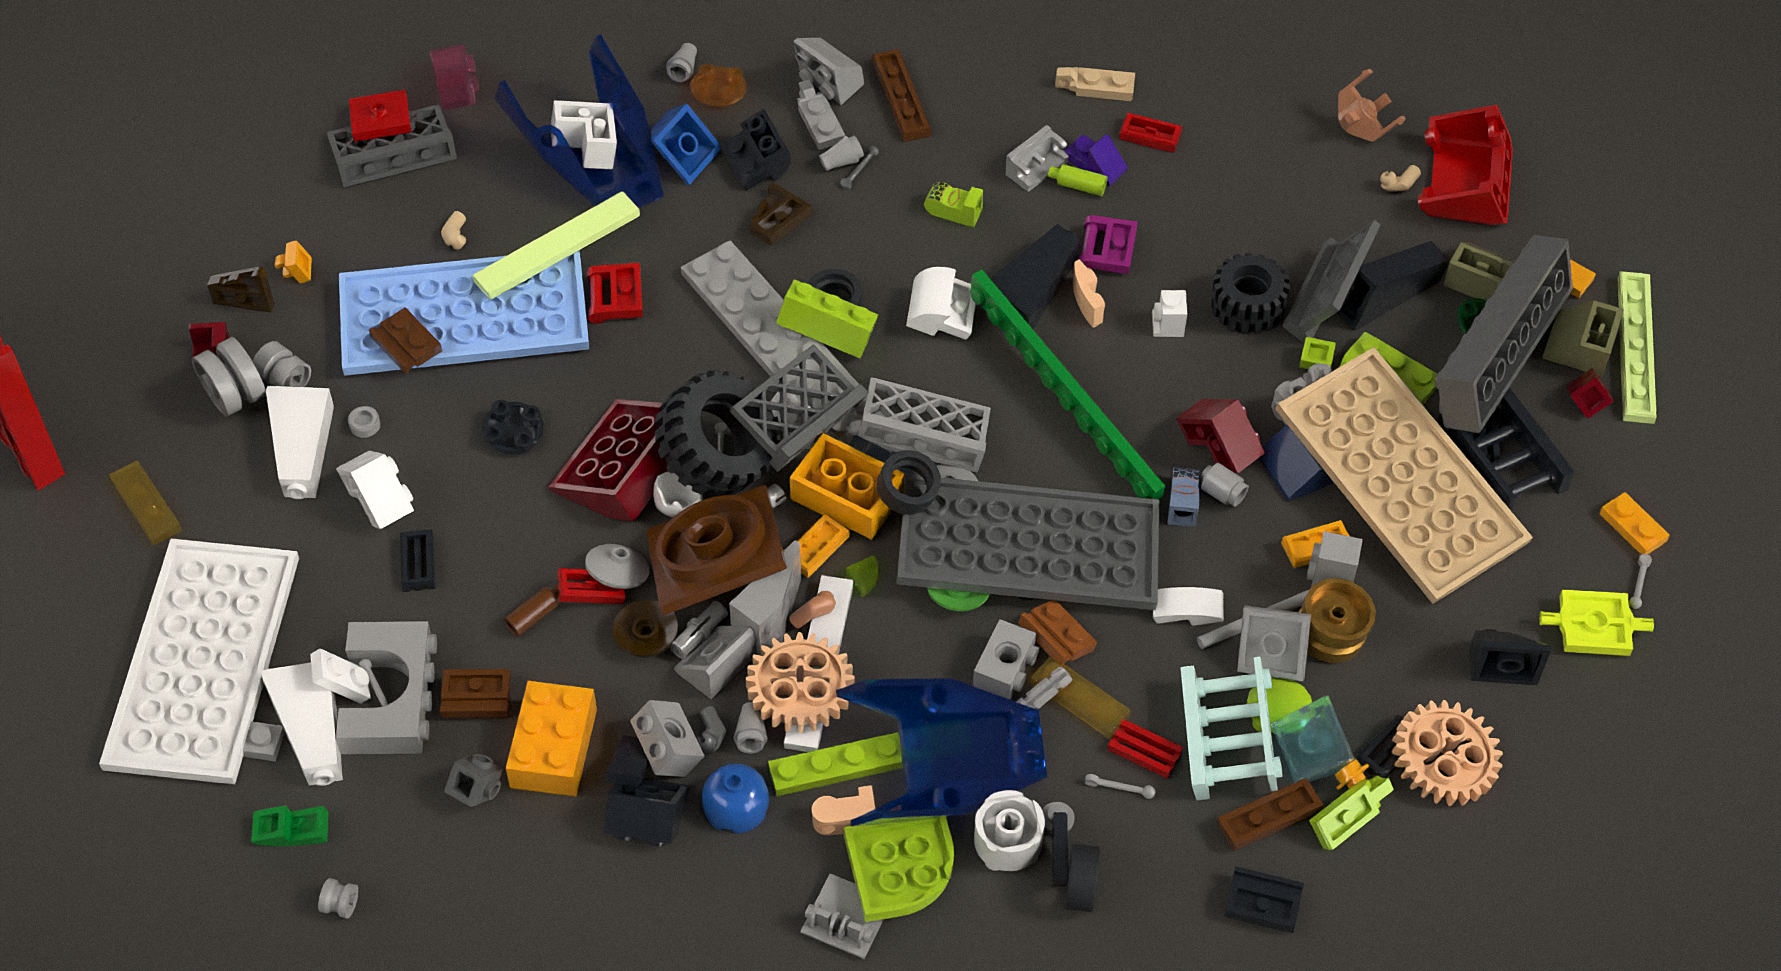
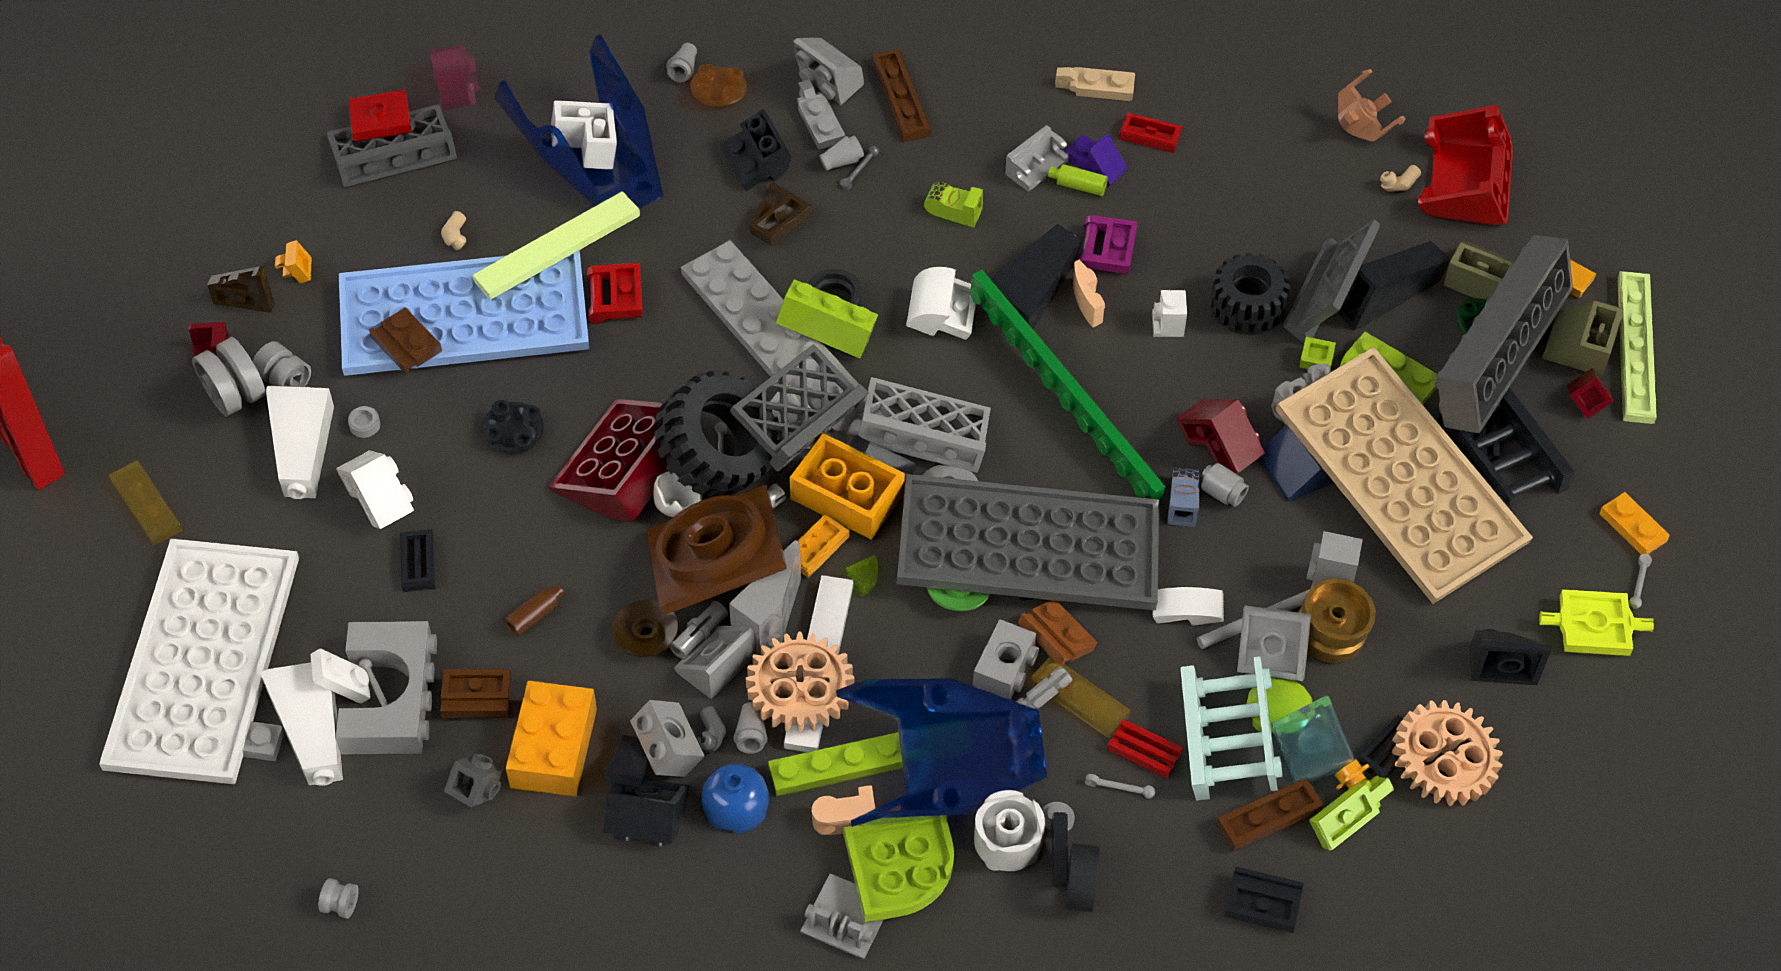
green slope [251,805,329,846] -> none
red tile [556,568,625,604] -> none
light grey dish [585,544,650,589] -> none
blue slope [651,103,721,185] -> none
nougat arm [789,591,836,628] -> none
black tyre [877,450,941,515] -> none
light orange plate [1281,520,1349,568] -> none

